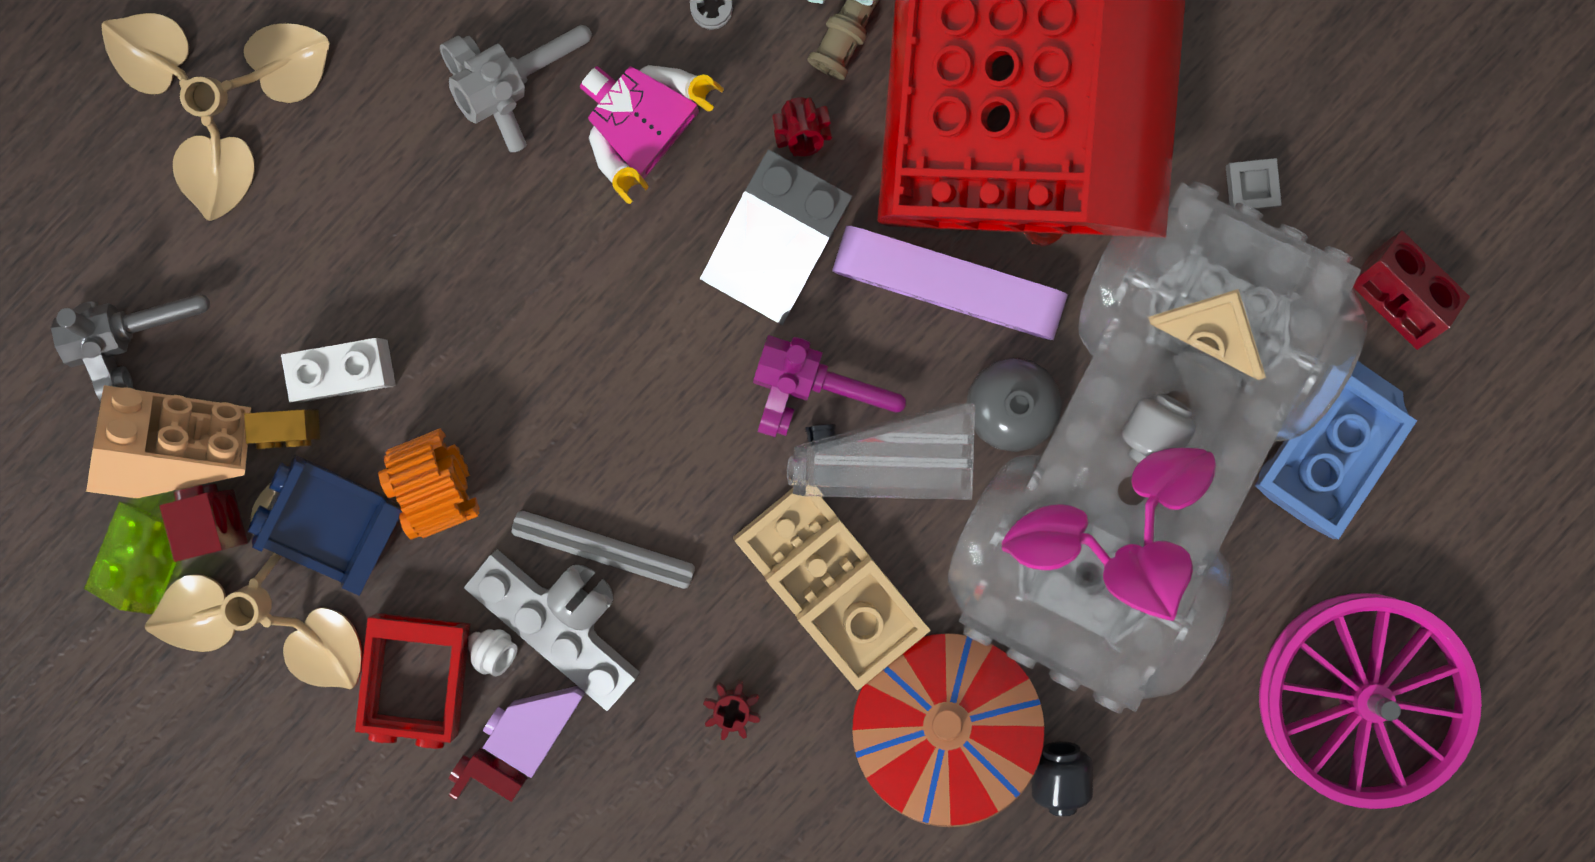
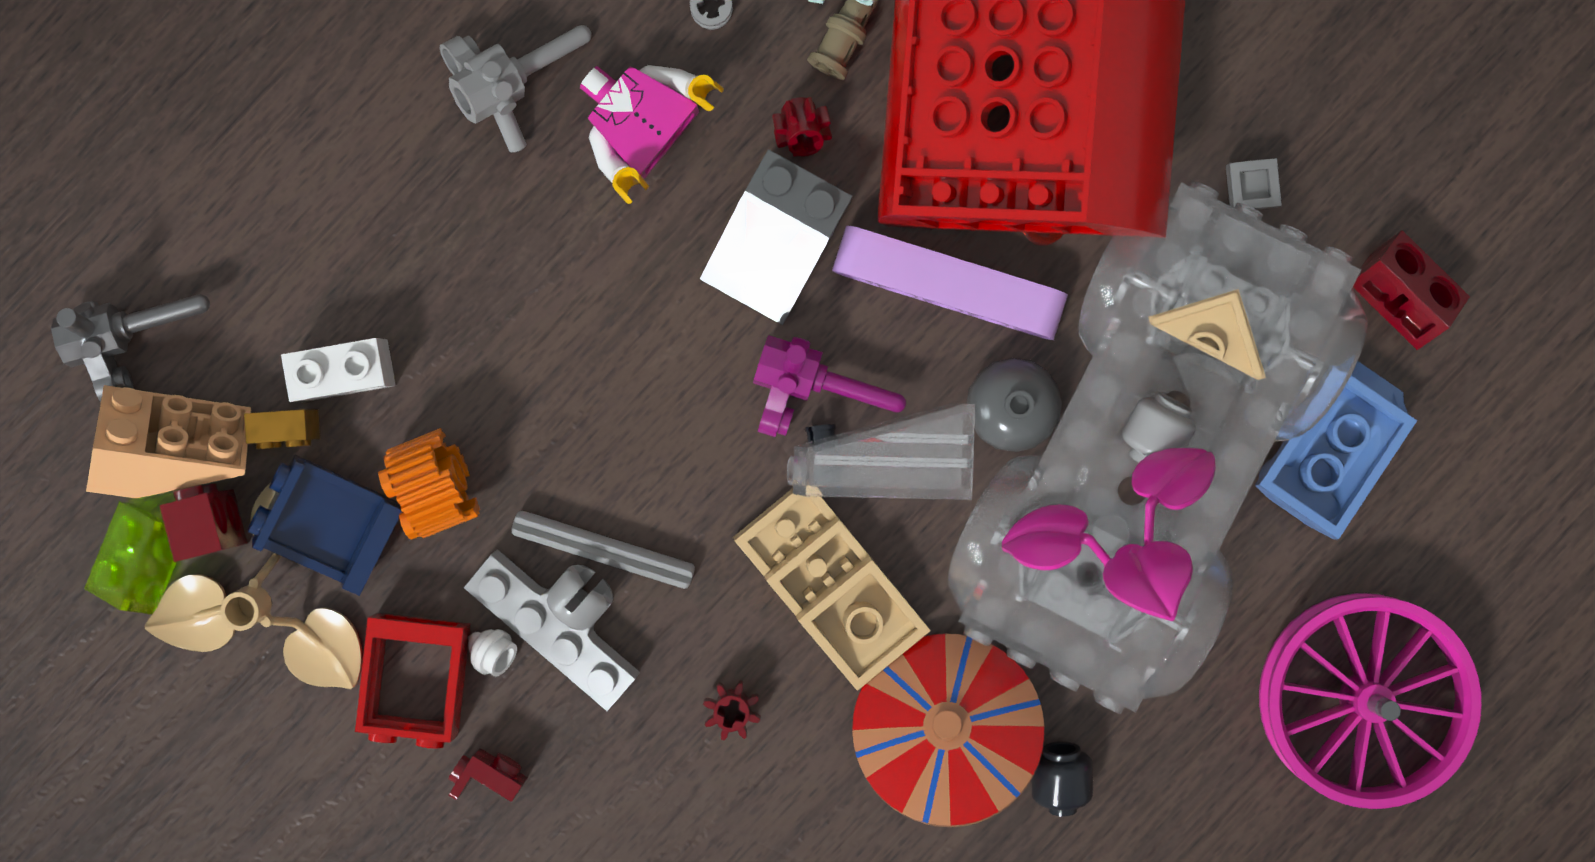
tan plant [102,13,330,221] -> none
lavender slope [483,686,585,778] -> none

